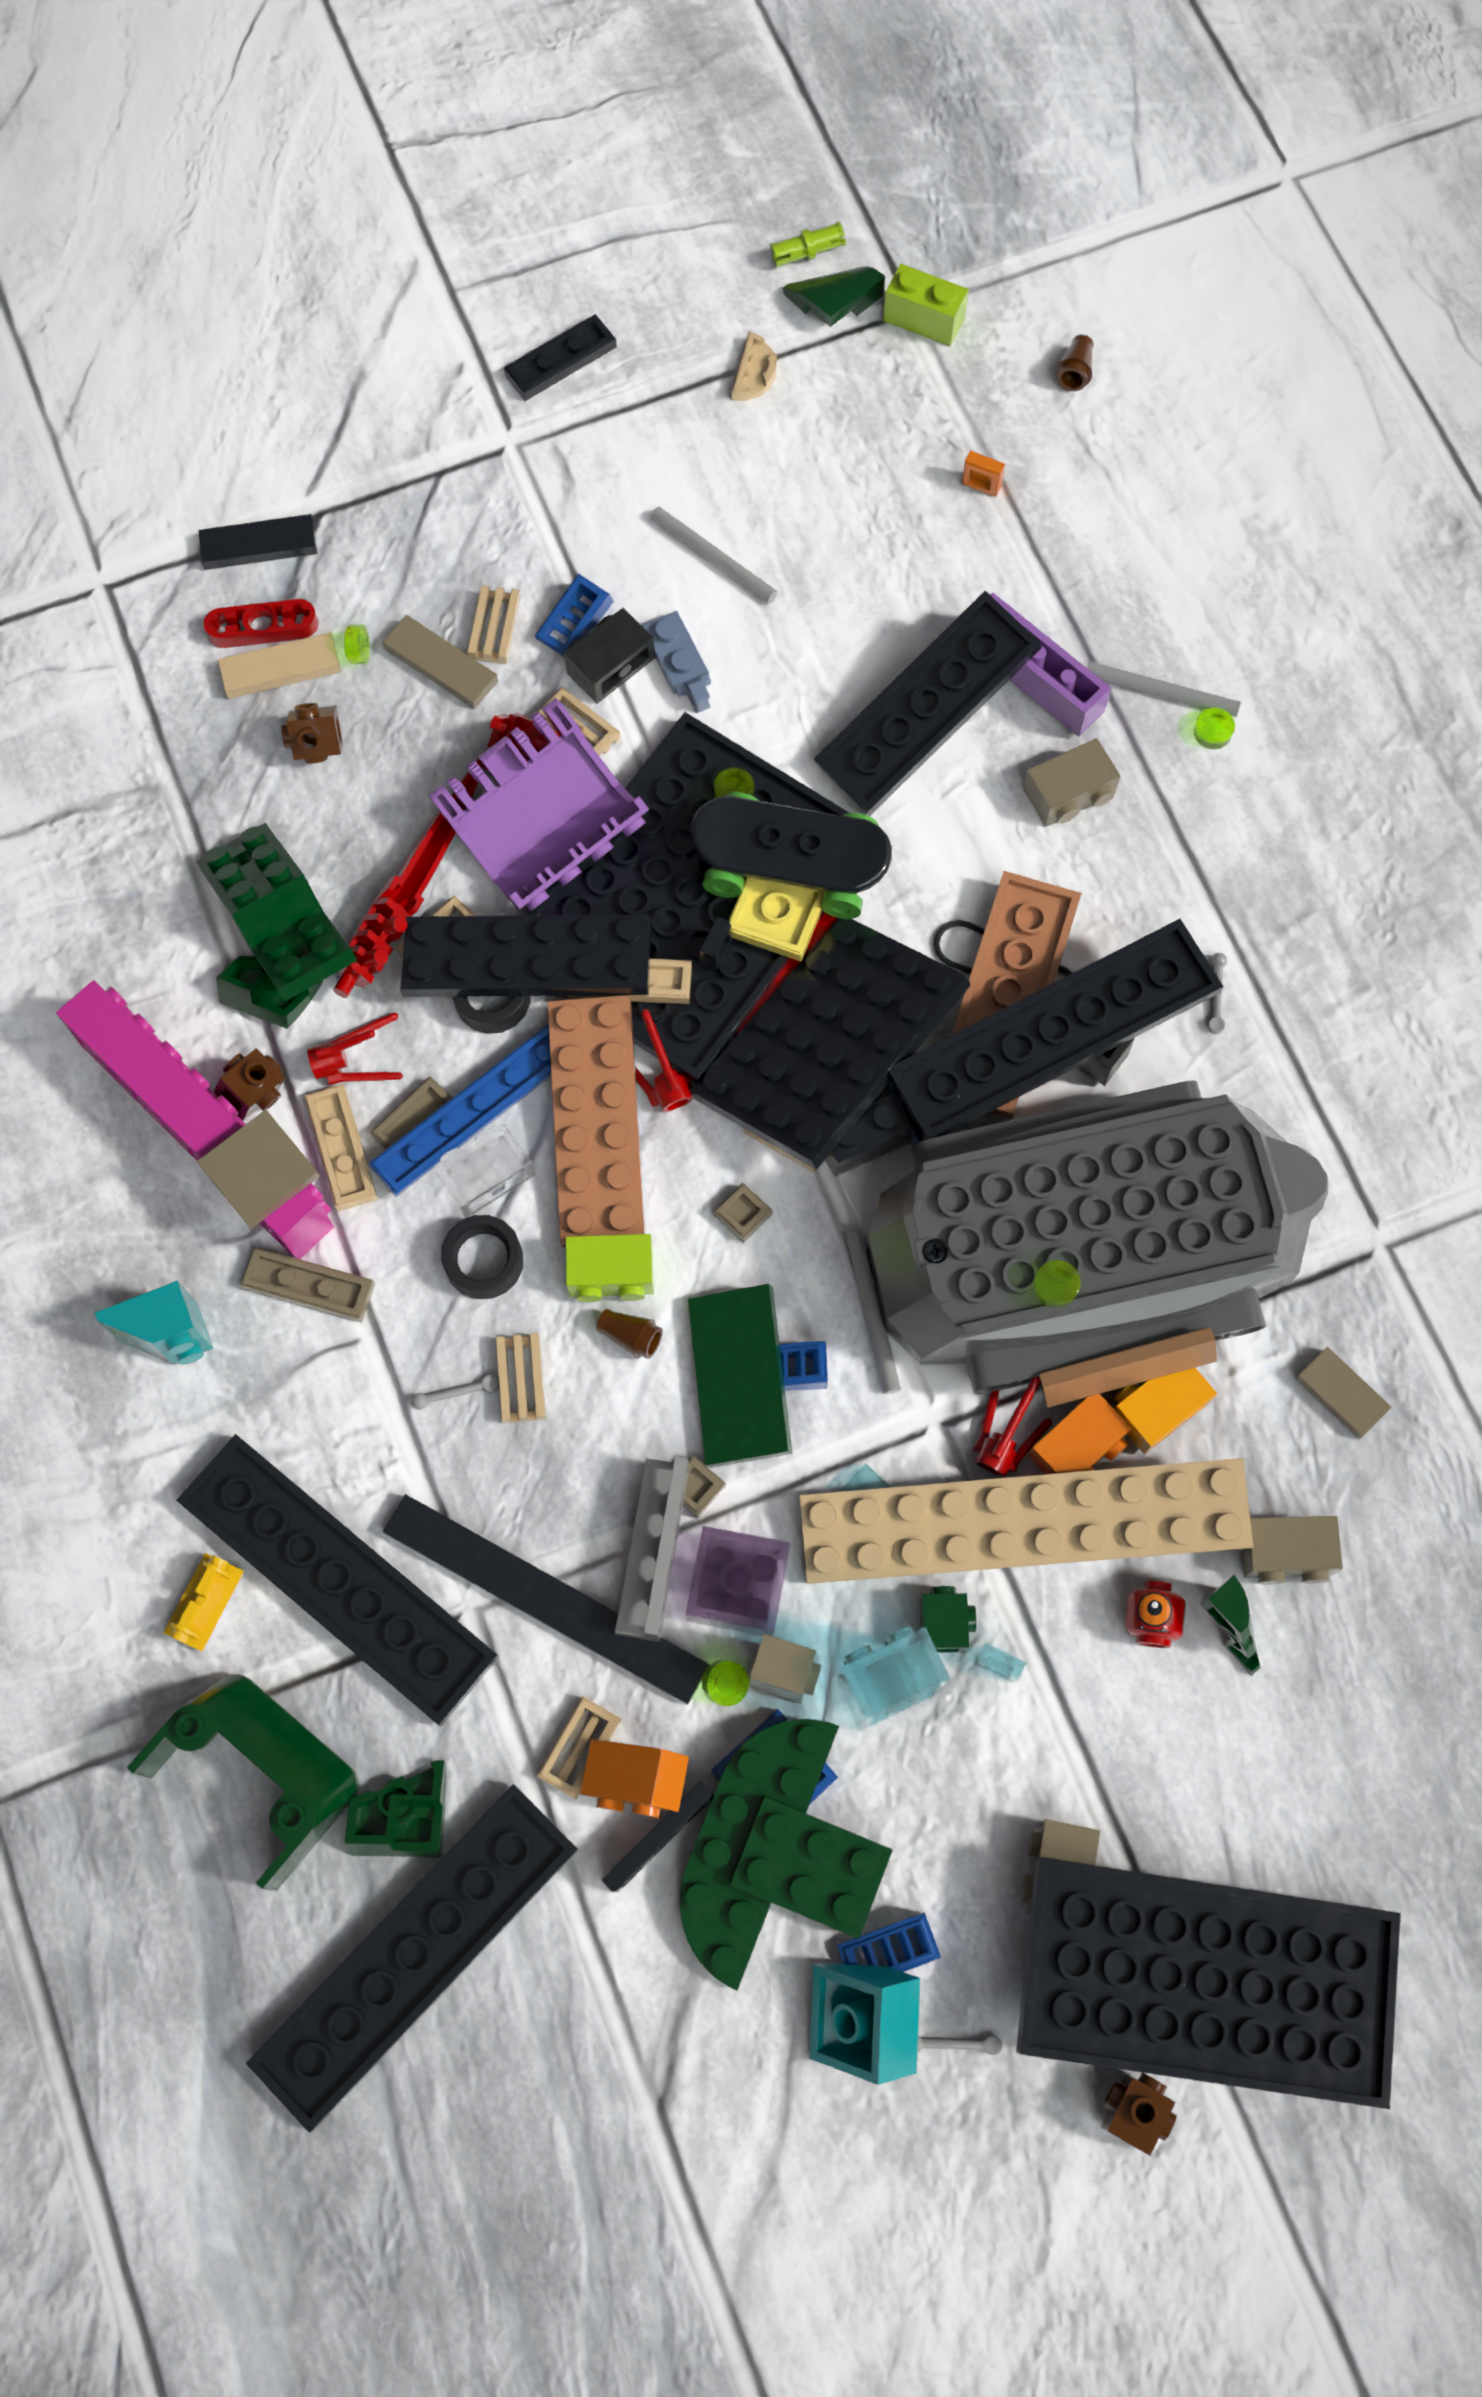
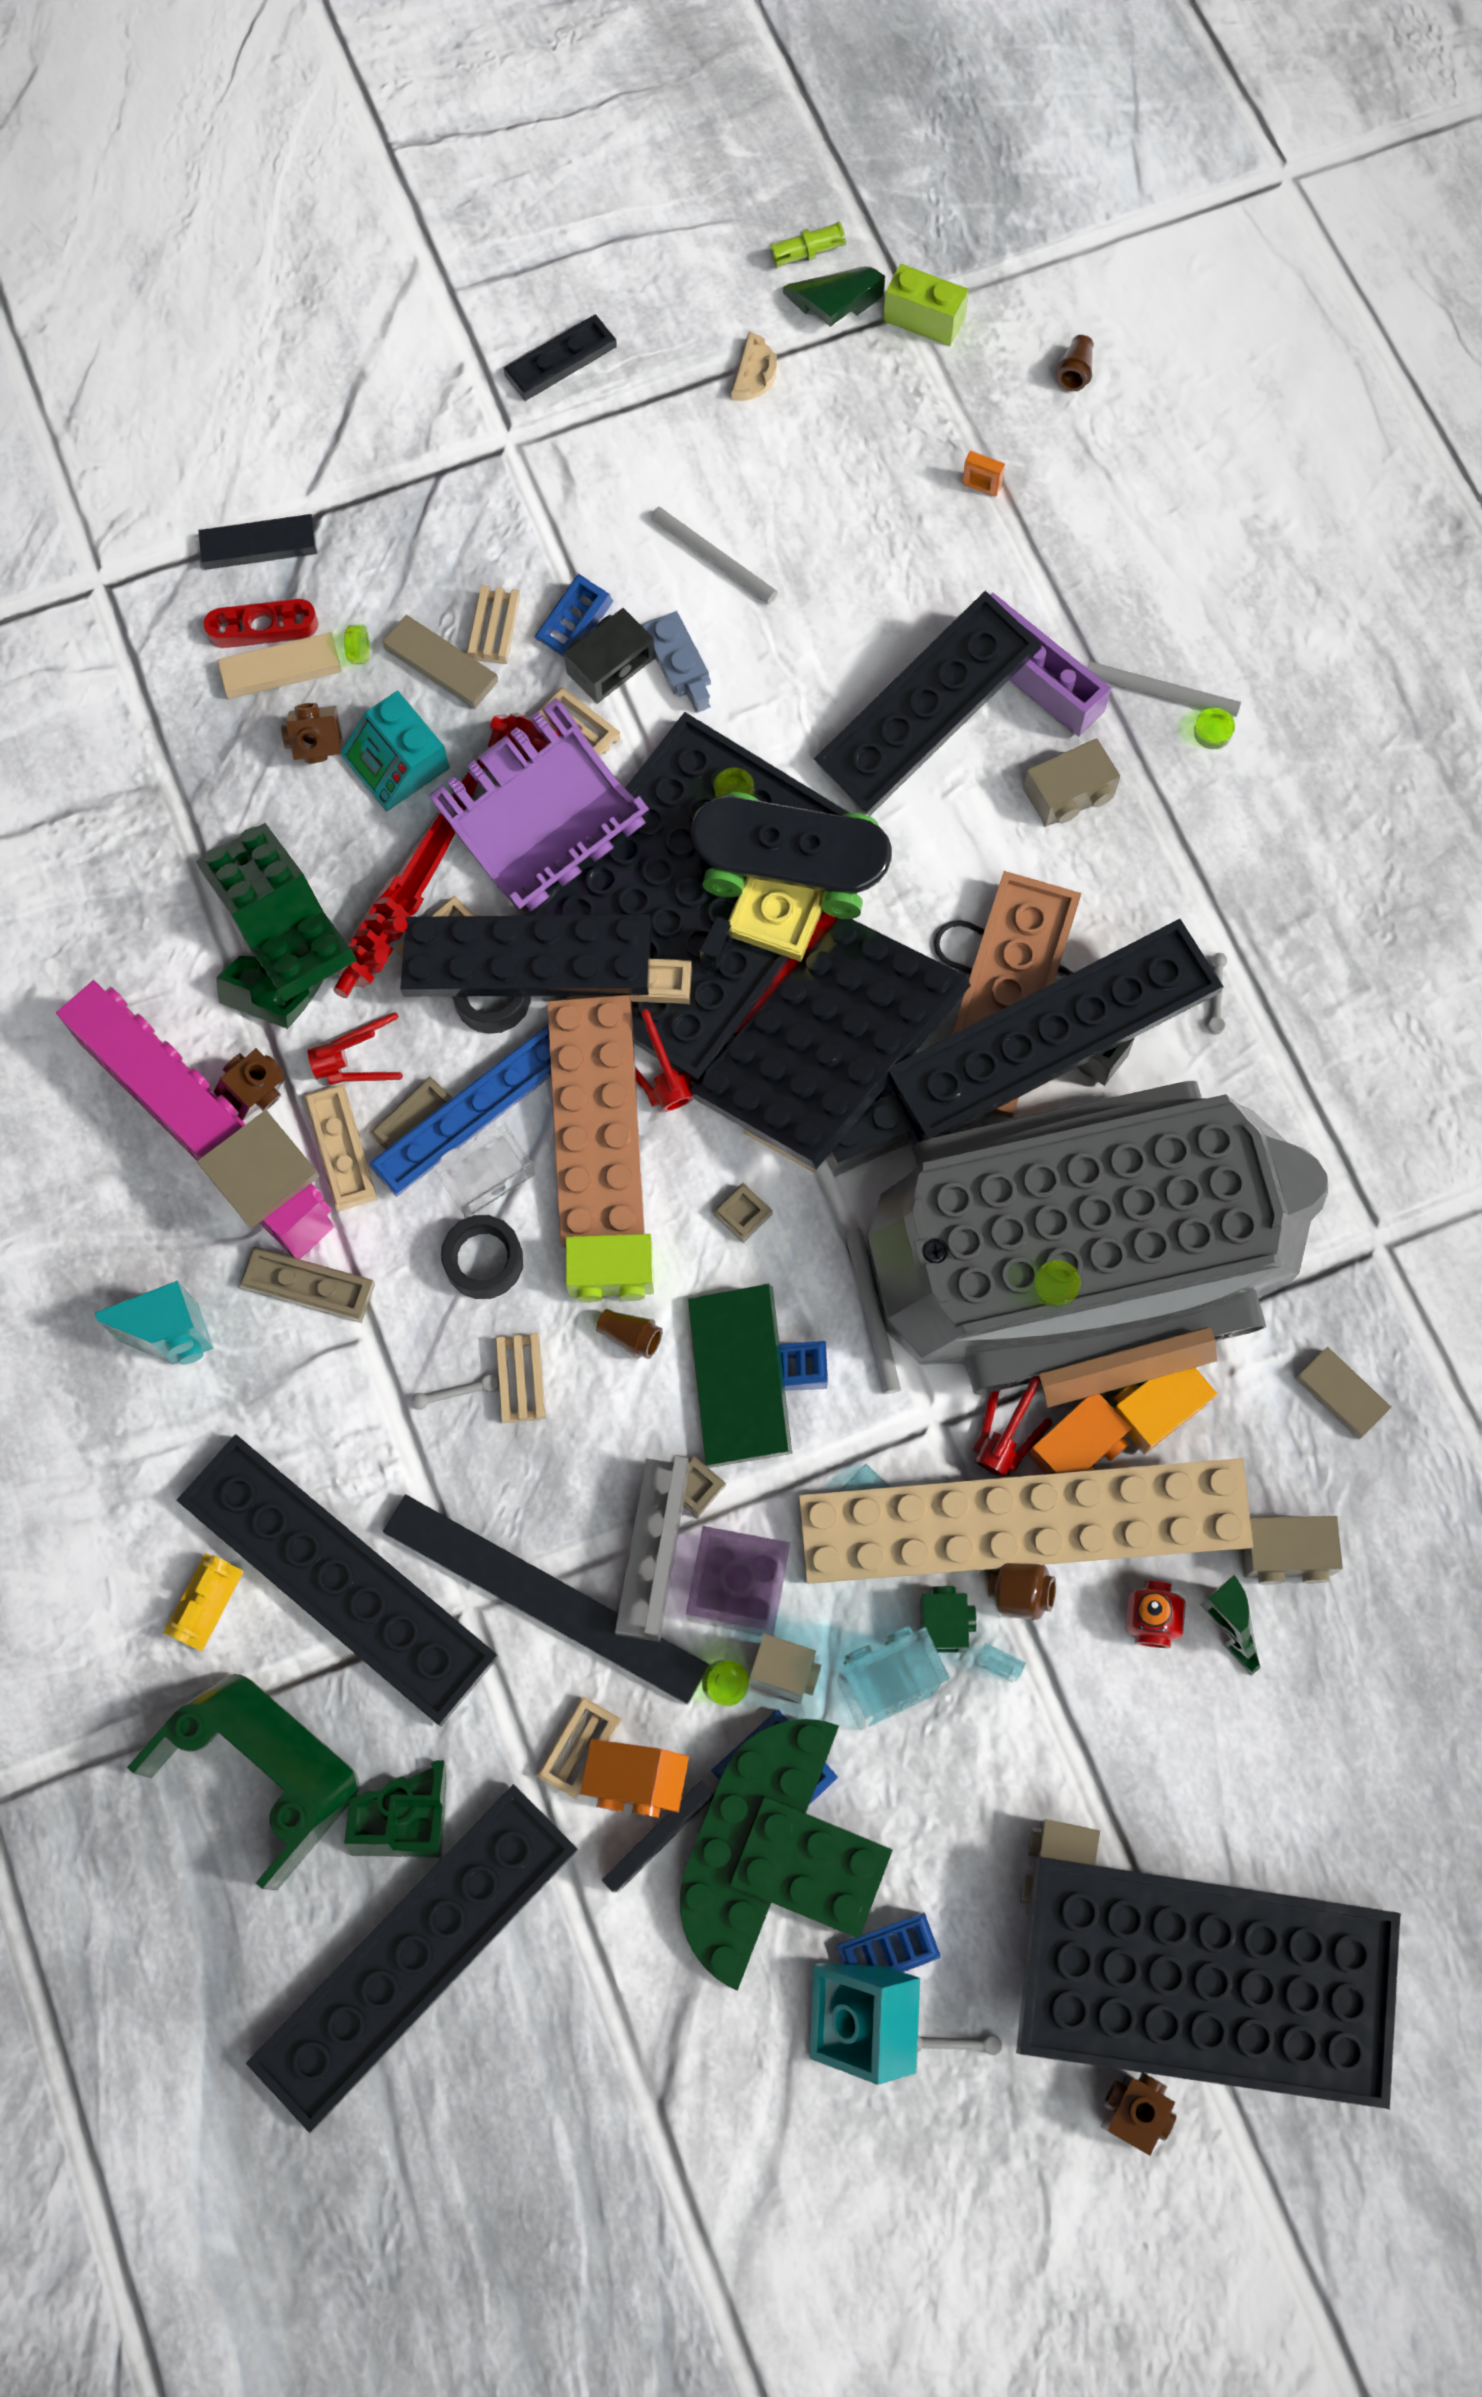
none -> teal slope [340,690,450,812]
none -> reddish brown head [988,1563,1056,1620]

